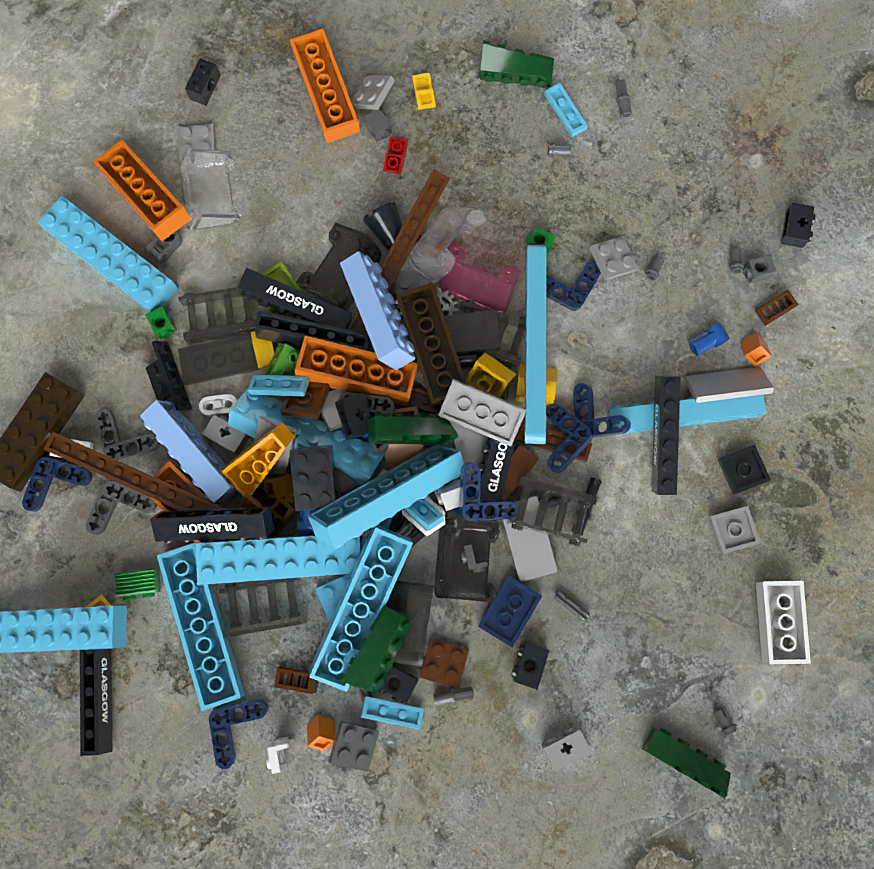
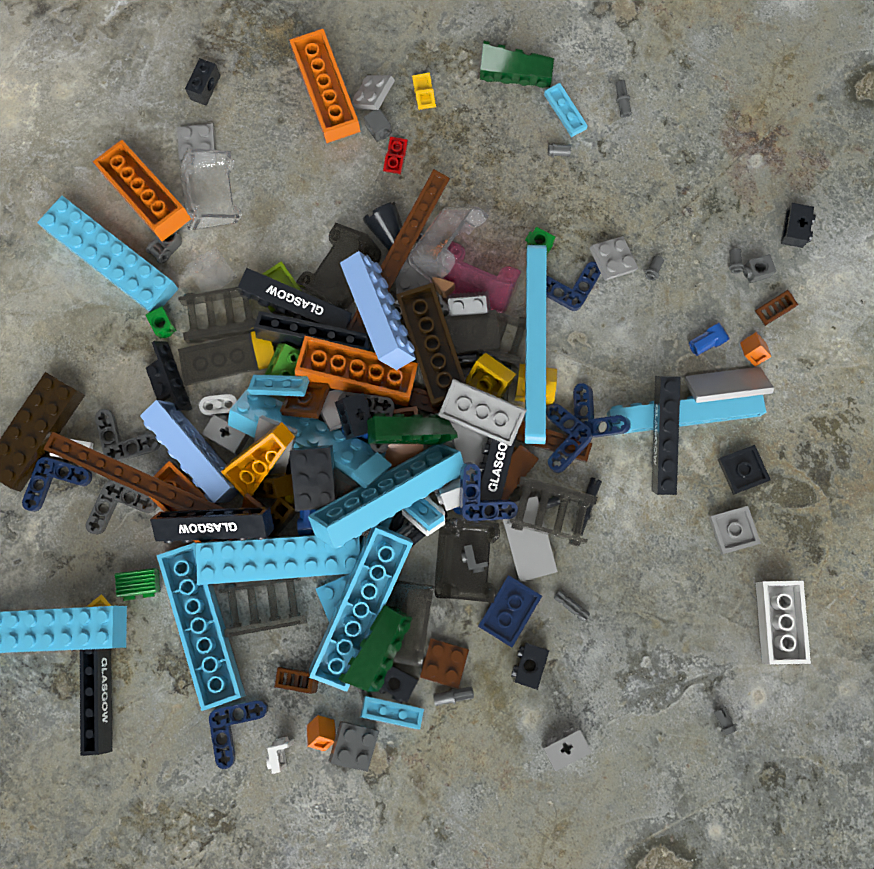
dark green wedge [642,727,731,799] -> none
none -> medium azure tile [351,452,392,489]
none -> medium nougat slope [432,277,455,299]
none -> brick [448,290,490,316]

